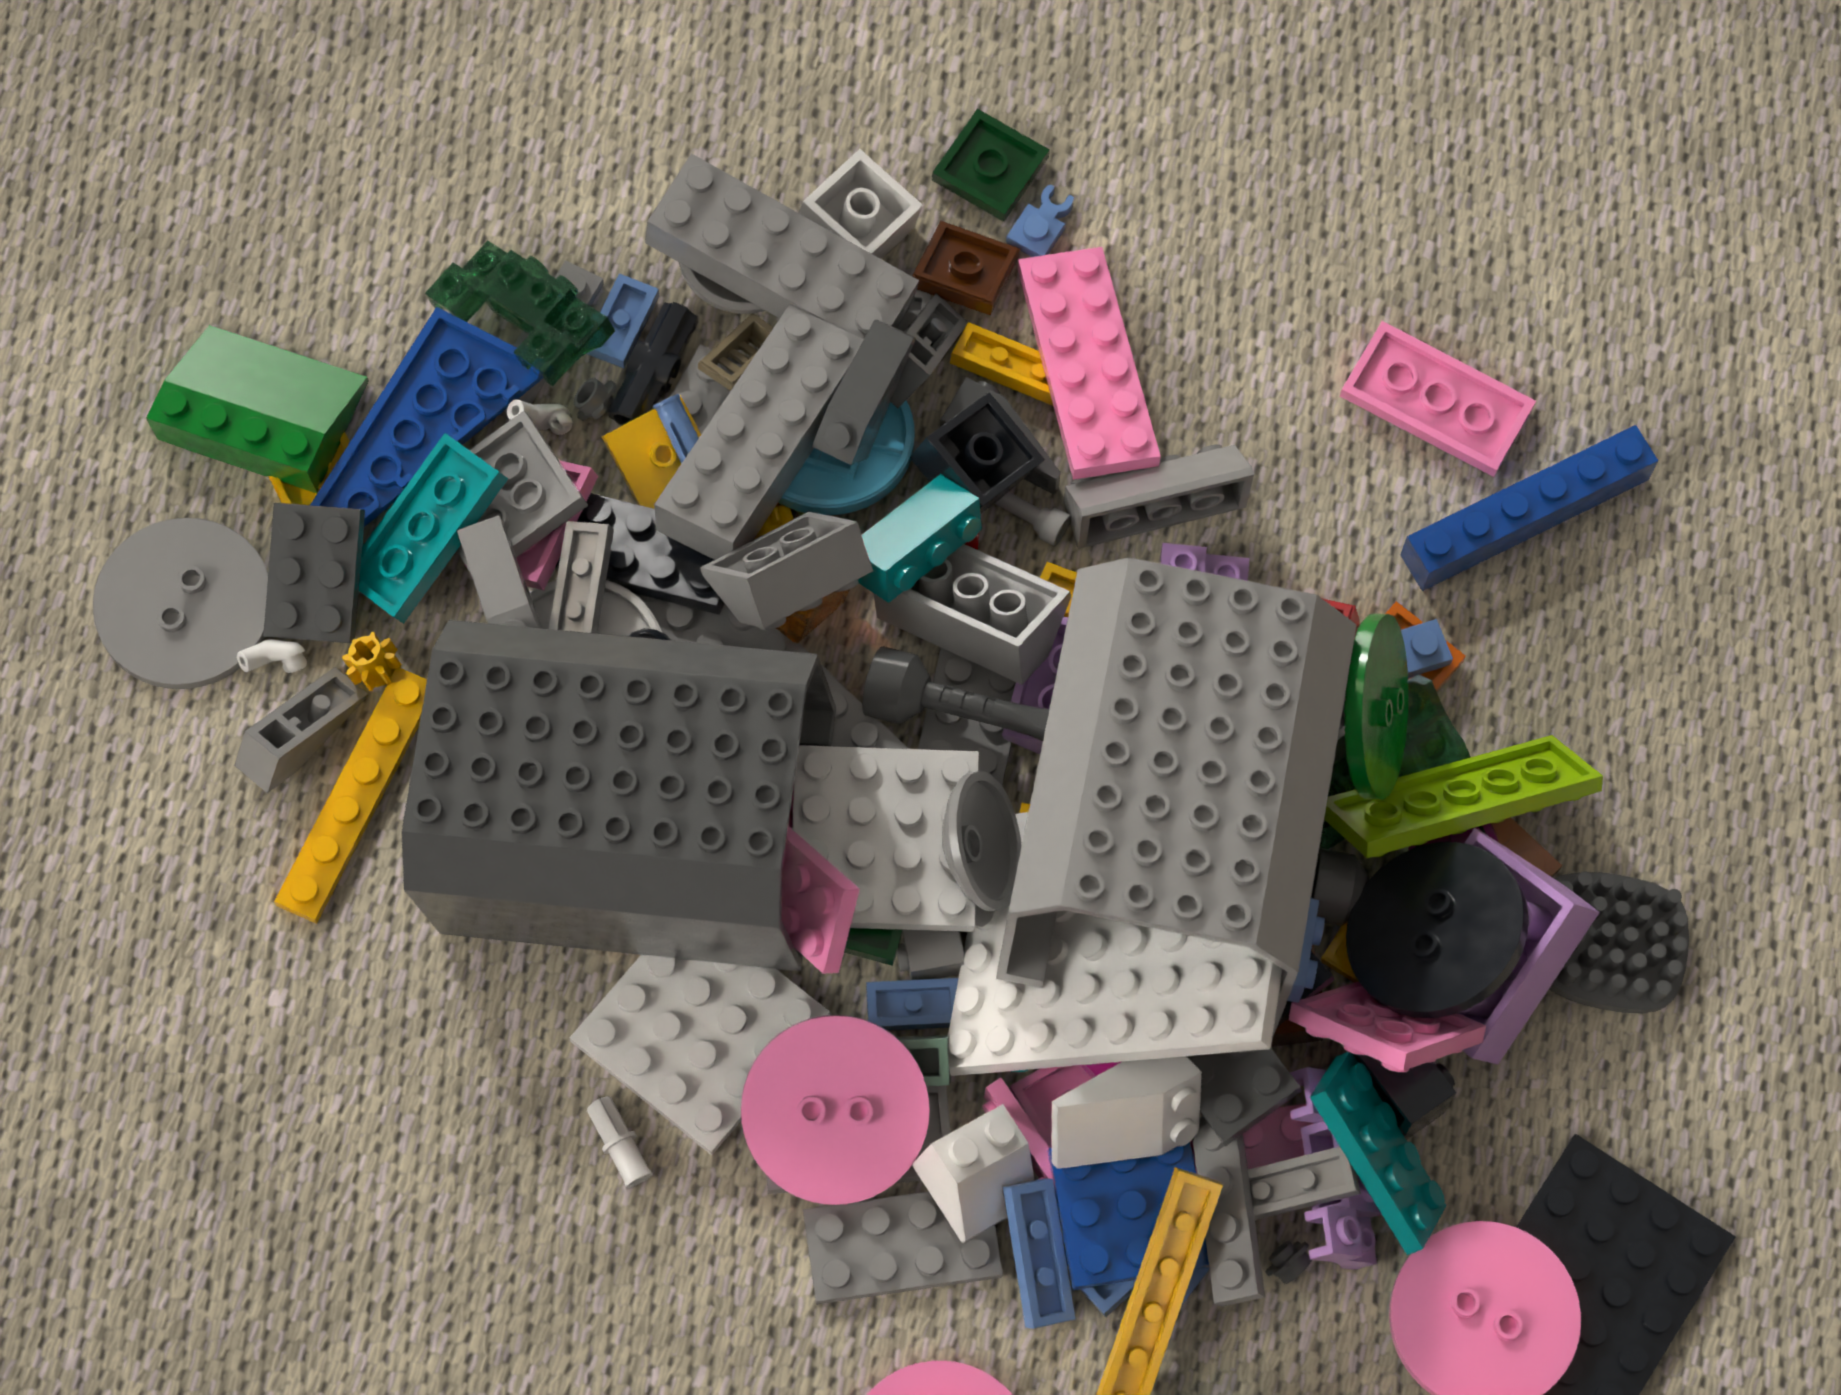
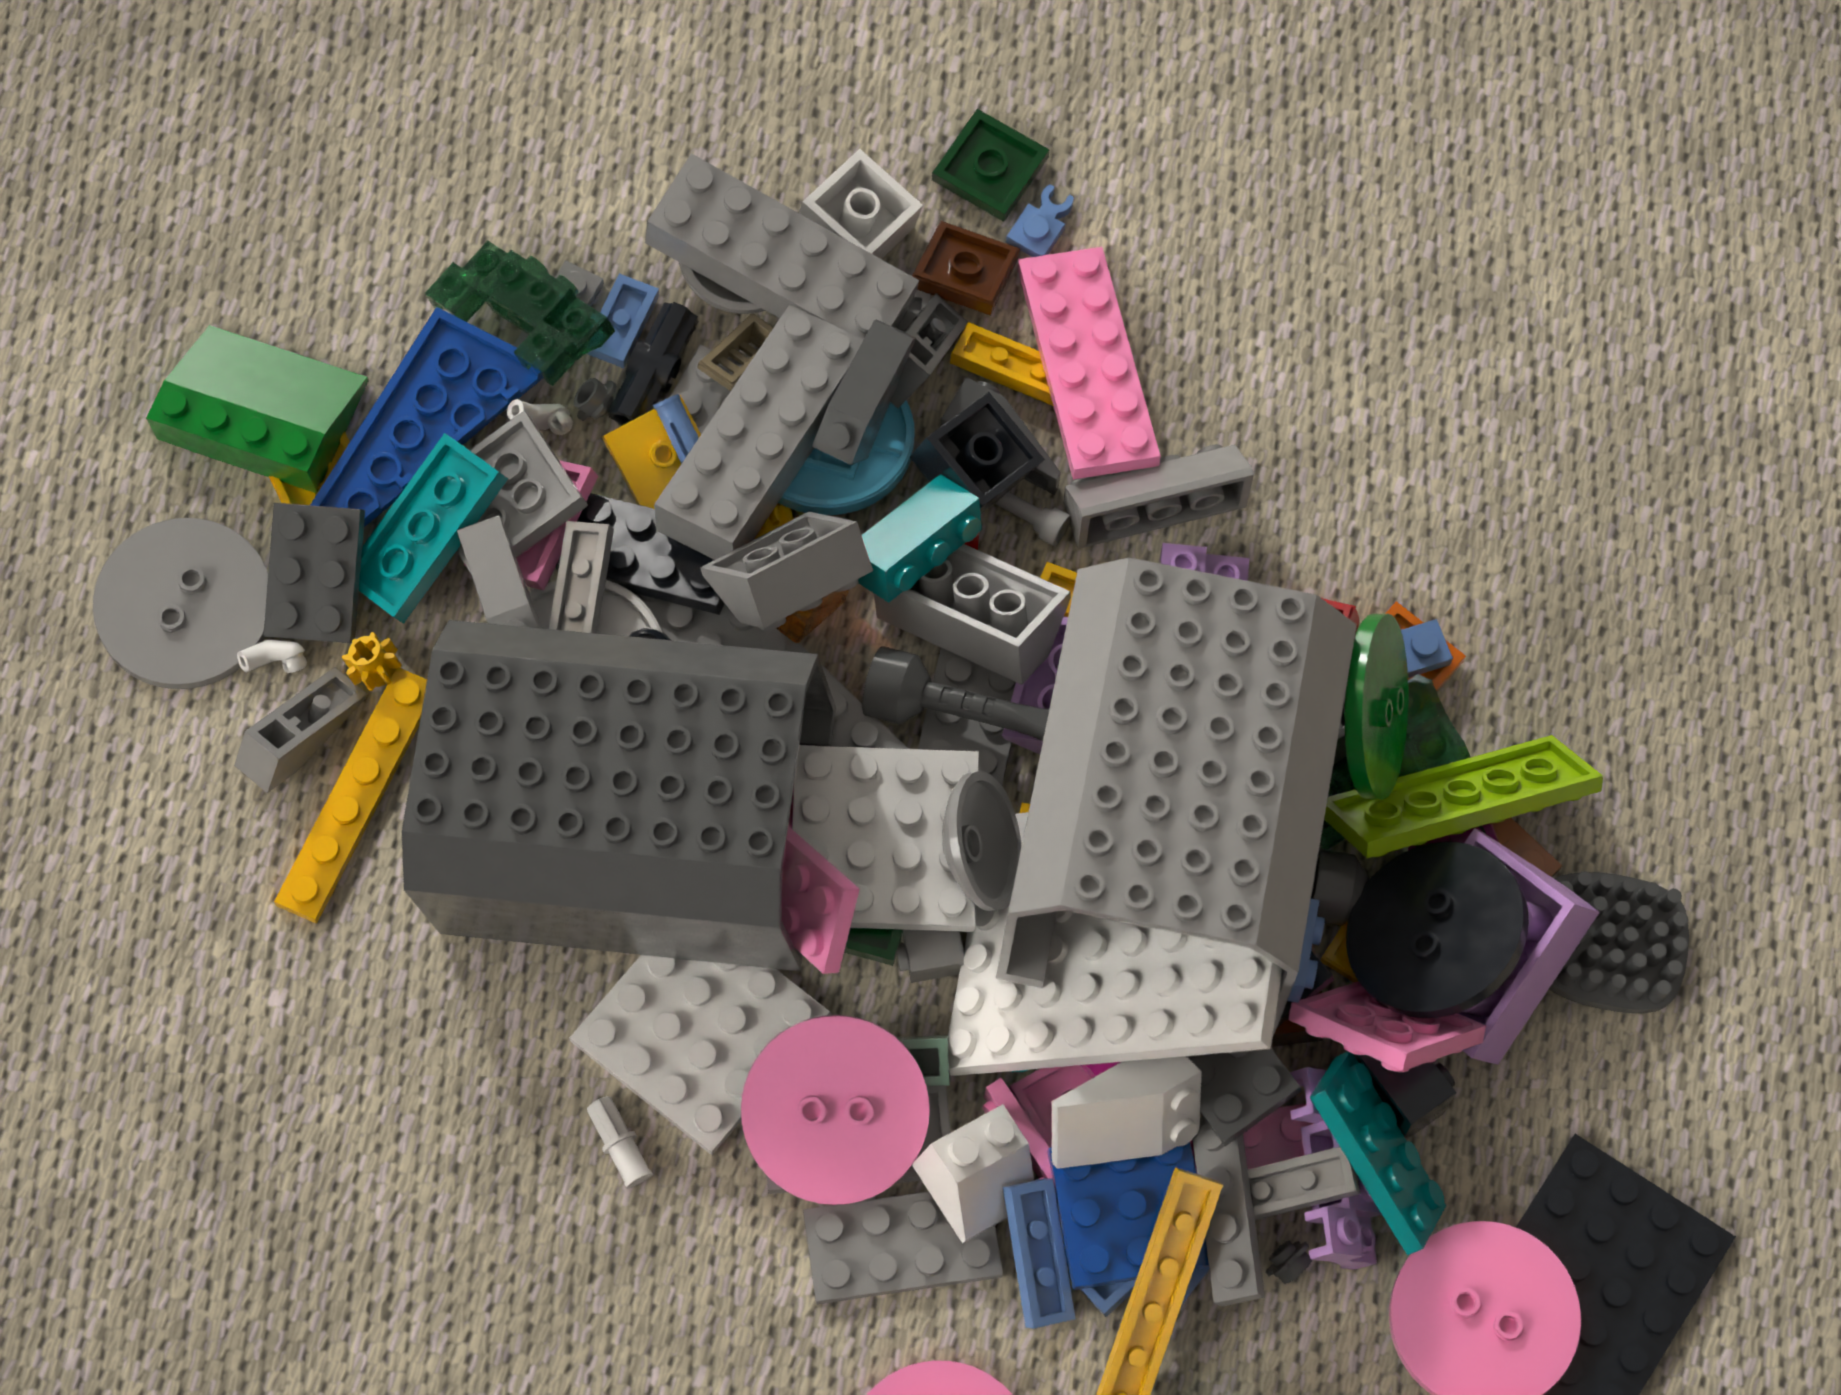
medium blue plate [866,978,958,1031] -> none
bright pink plate [1340,321,1536,477] -> none
blue brick [1400,425,1658,591] -> none

